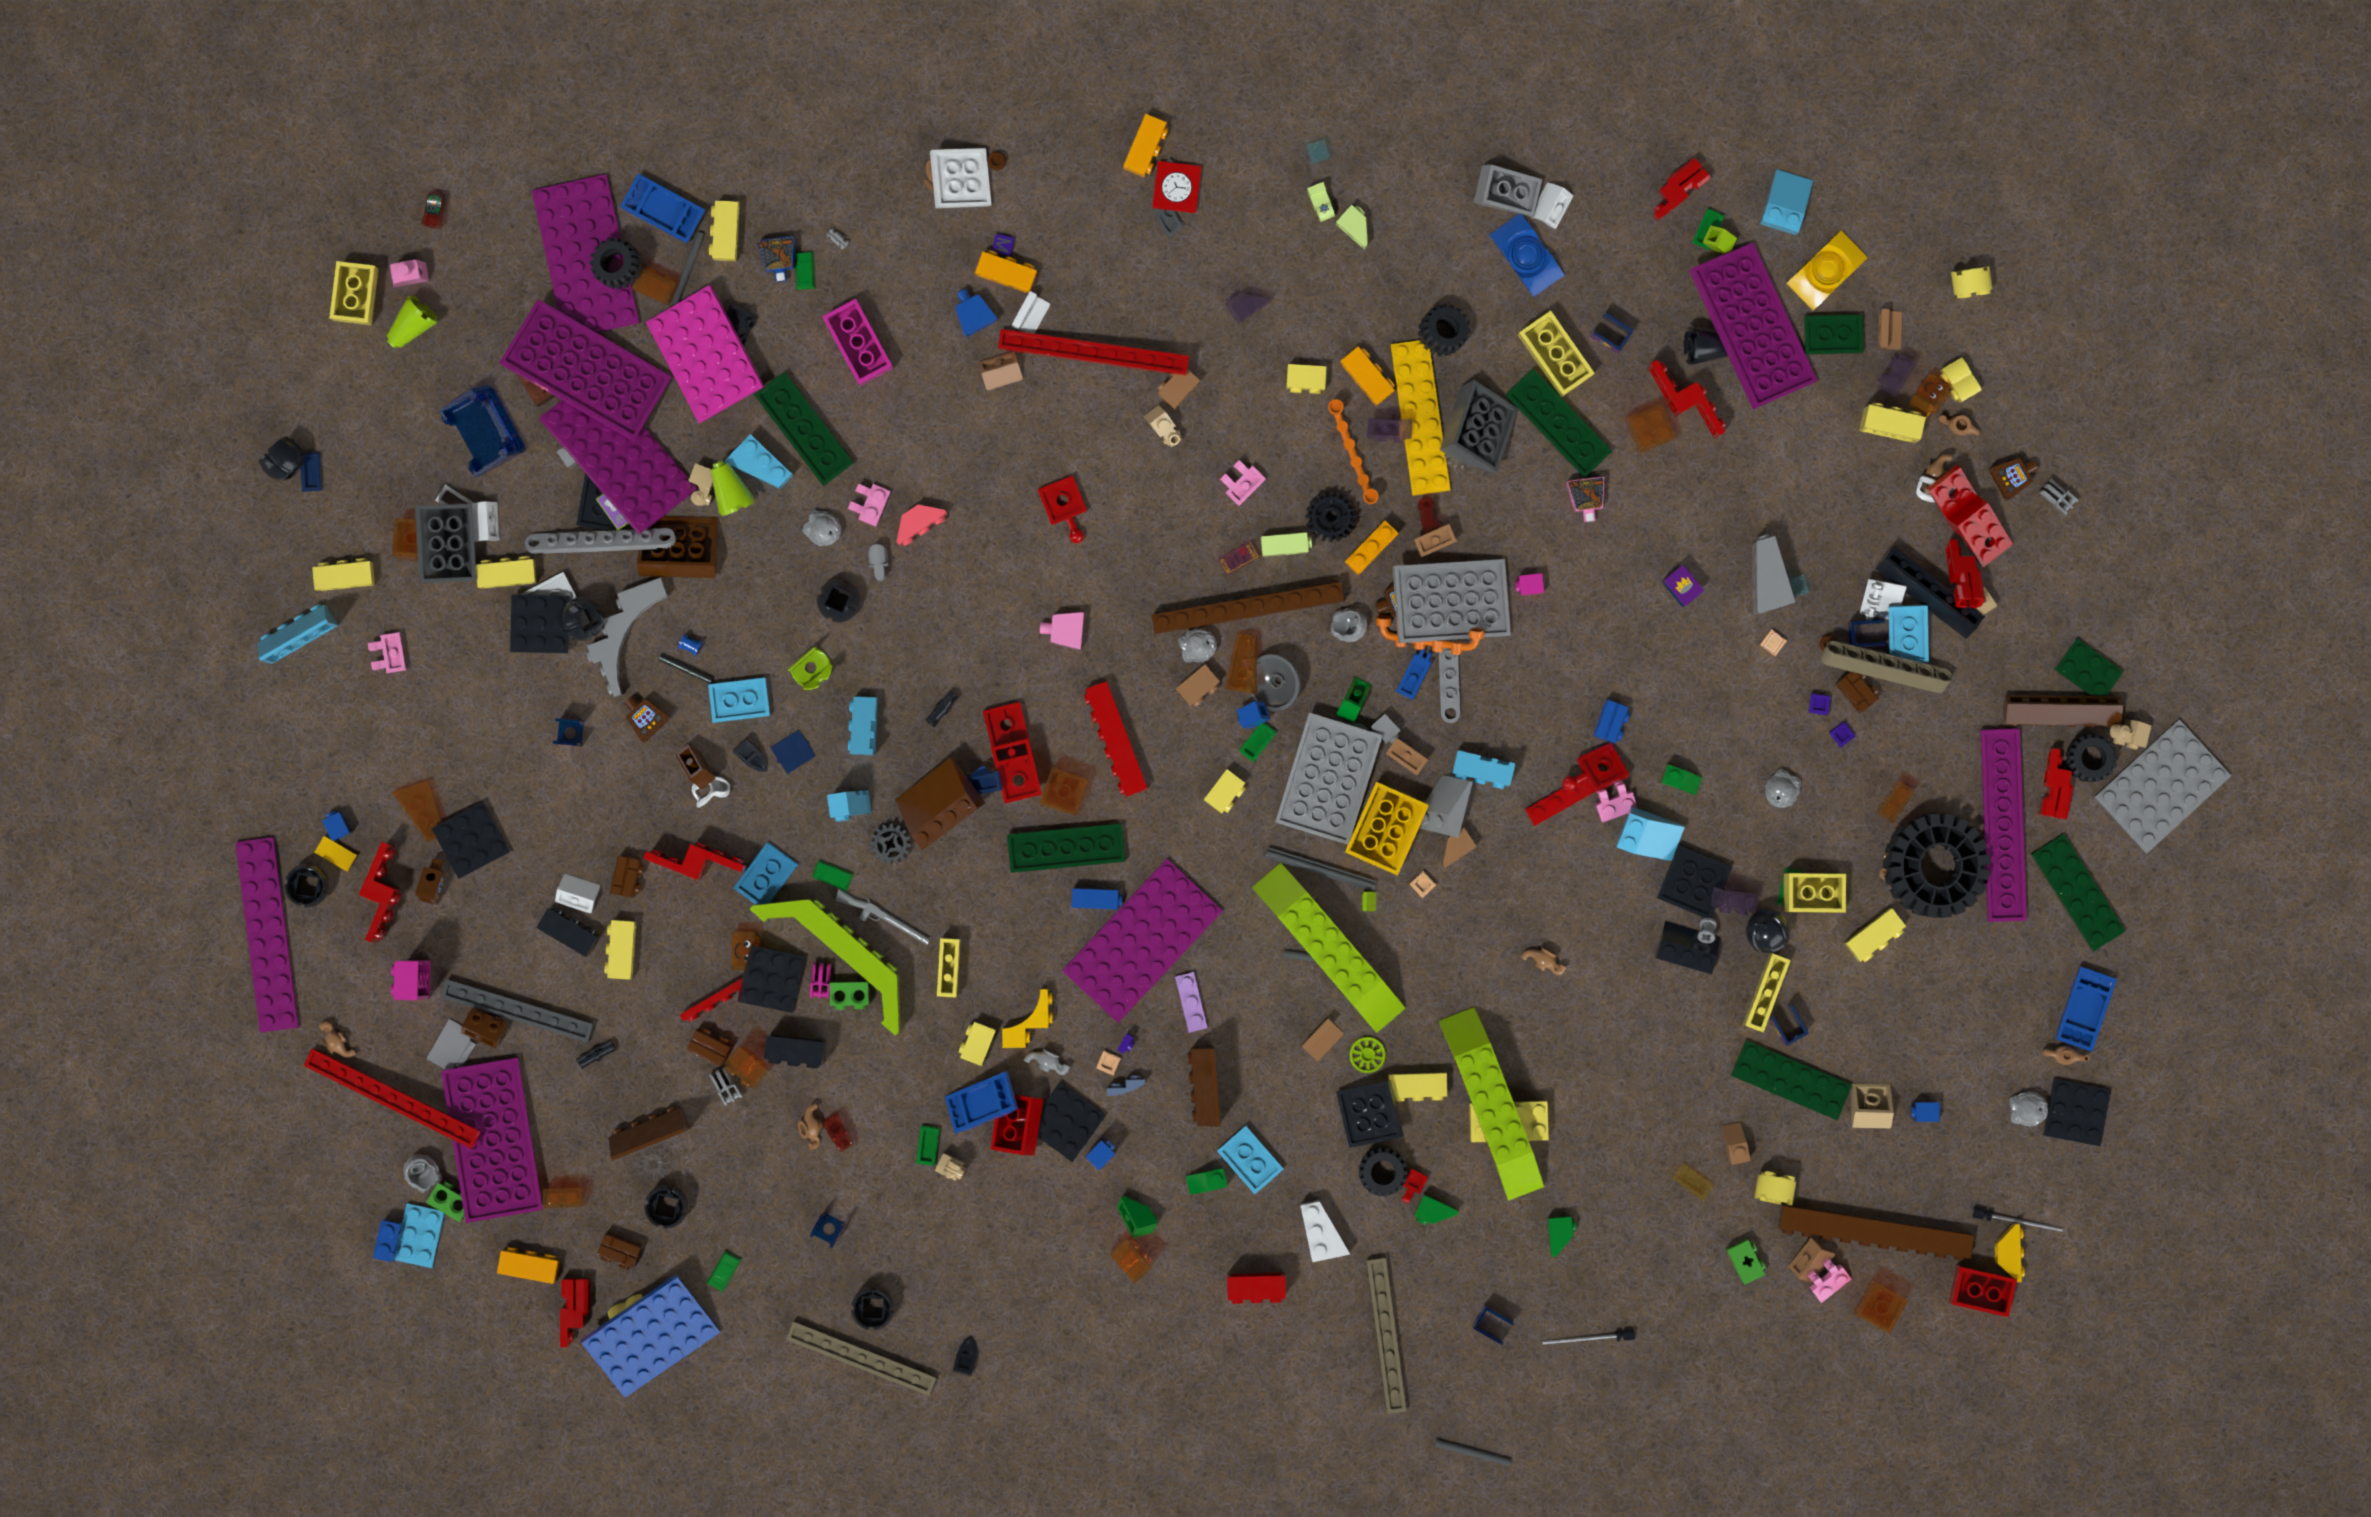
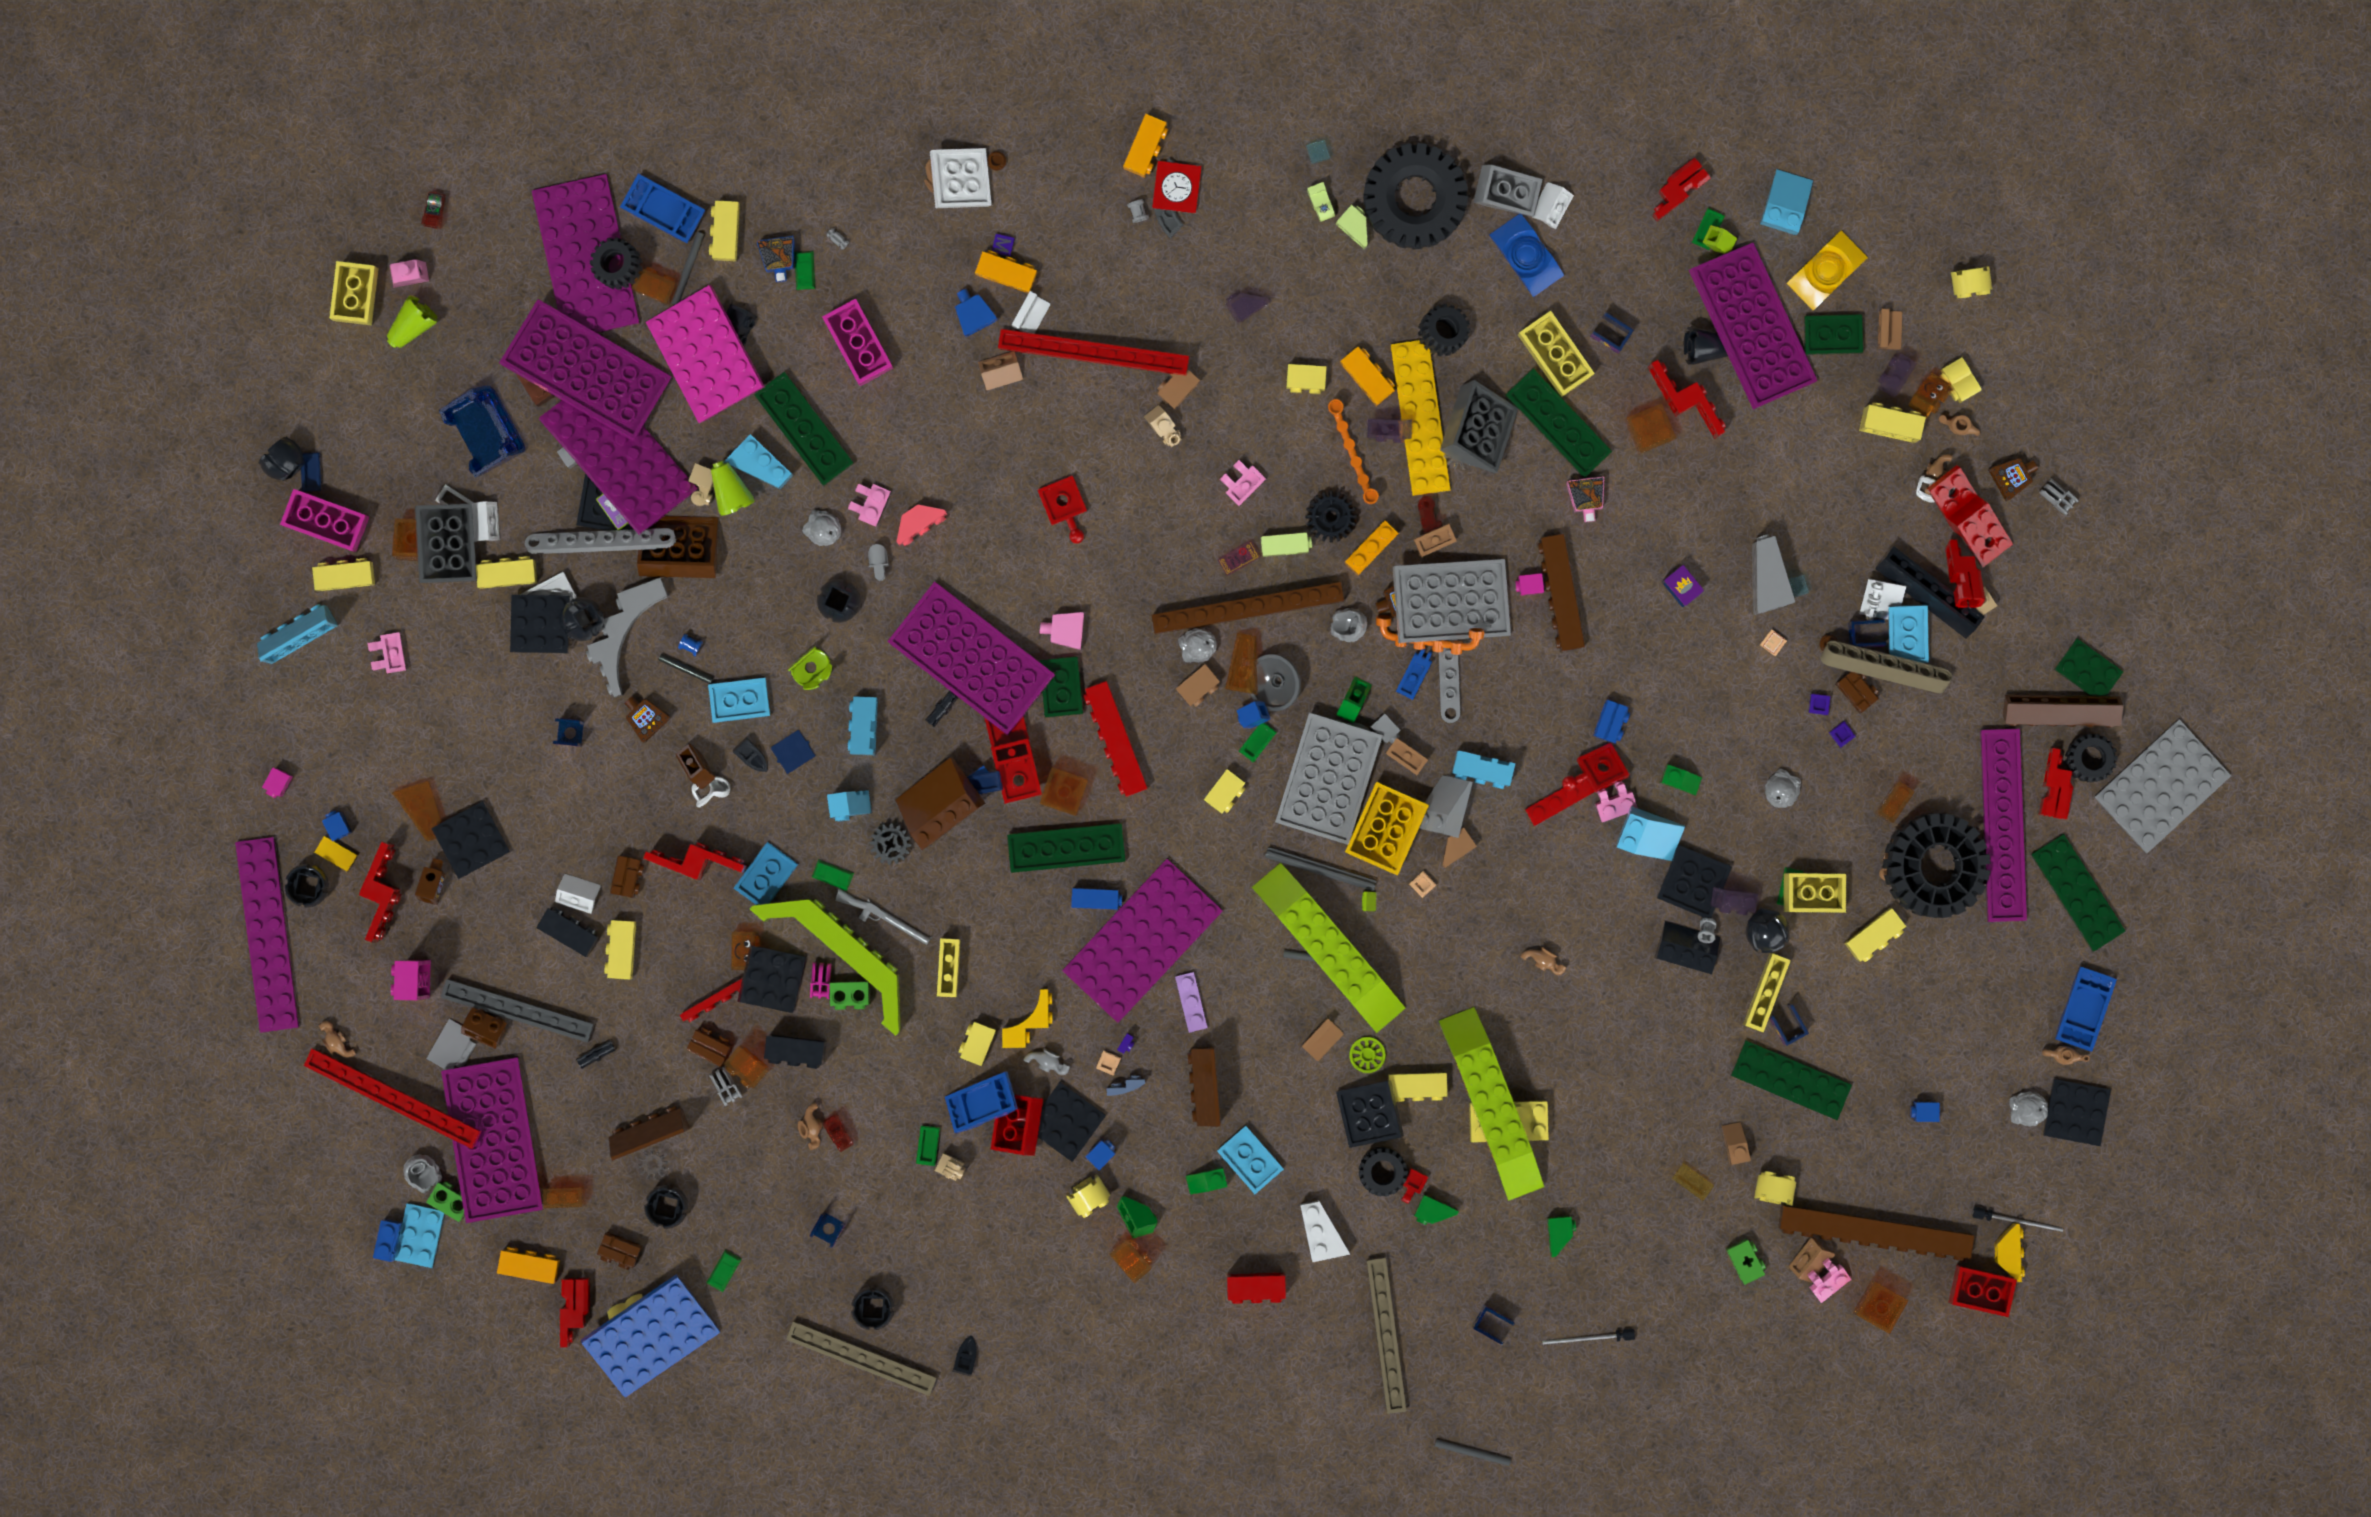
tan slope [1851,1084,1894,1129] -> none
tan brick [2110,719,2152,750] -> none
none -> dark pink brick [262,767,293,798]
none -> dark pink brick [280,489,369,552]
none -> magenta plate [887,581,1055,735]
none -> dark green plate [1039,657,1083,718]
none -> light yellow brick [1066,1175,1110,1218]
none -> light grey bush [1127,199,1149,223]
none -> black tyre [1363,143,1468,249]
none -> reddish brown brick [1537,534,1585,652]

